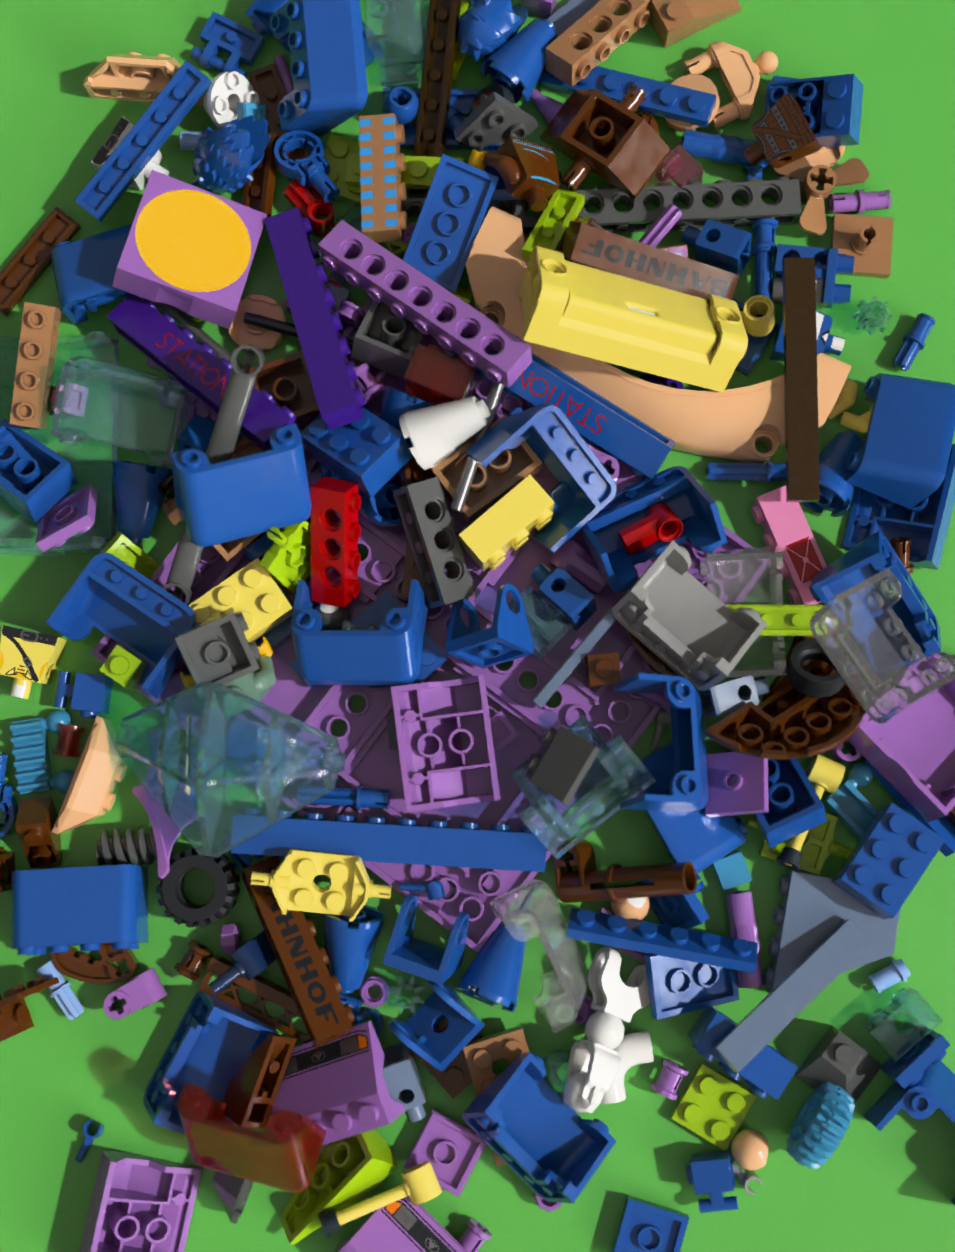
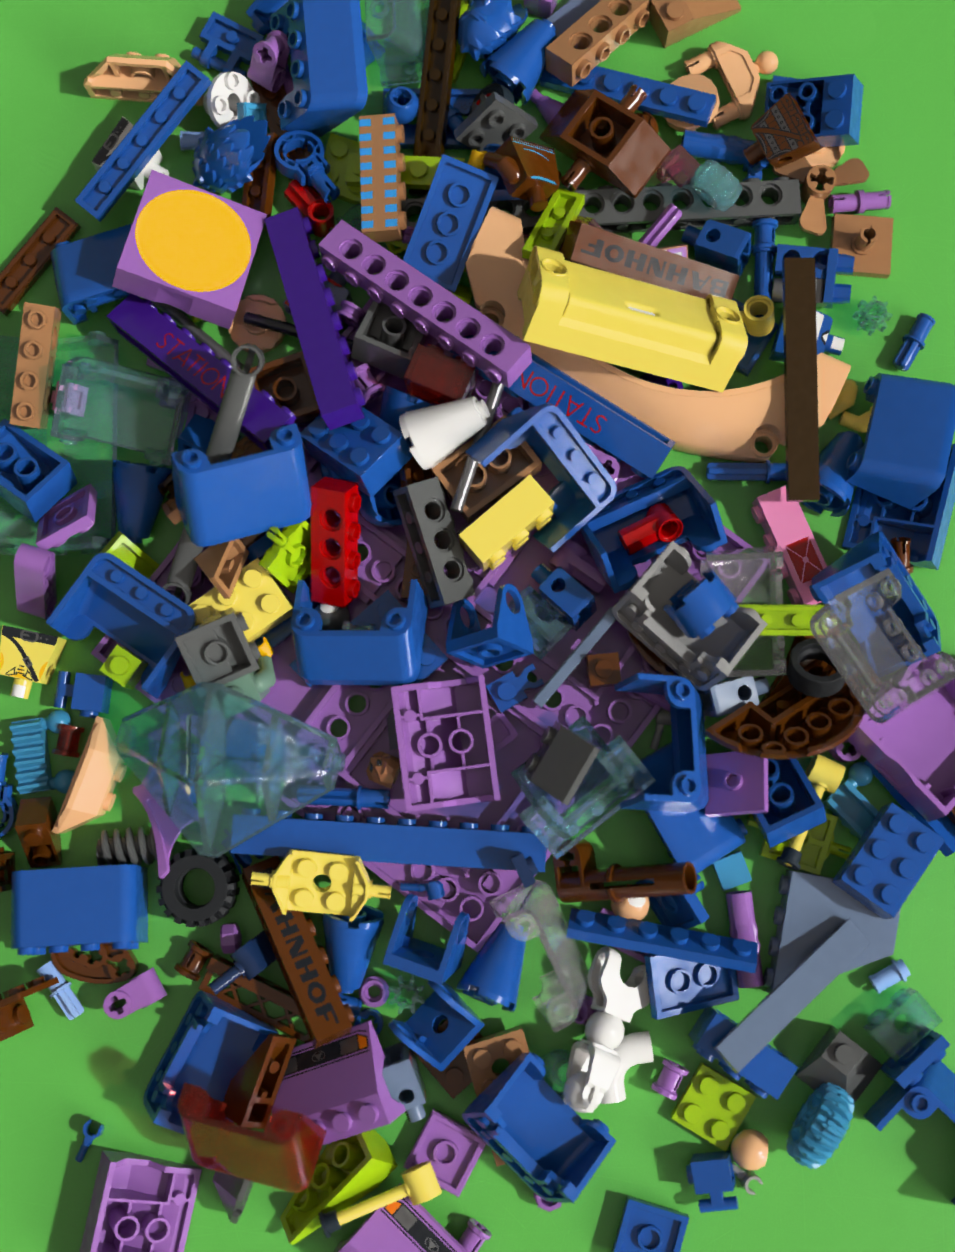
none -> medium lavender beam [14,543,57,620]
none -> medium nougat slope [194,539,249,599]
none -> medium lavender piece [247,30,290,93]
none -> nougat rock [366,751,401,789]
none -> blue plate [486,663,544,713]
none -> dark blue plate [511,852,539,888]
none -> blue brick [663,568,739,639]
none -> clear light blue gear [690,160,743,212]

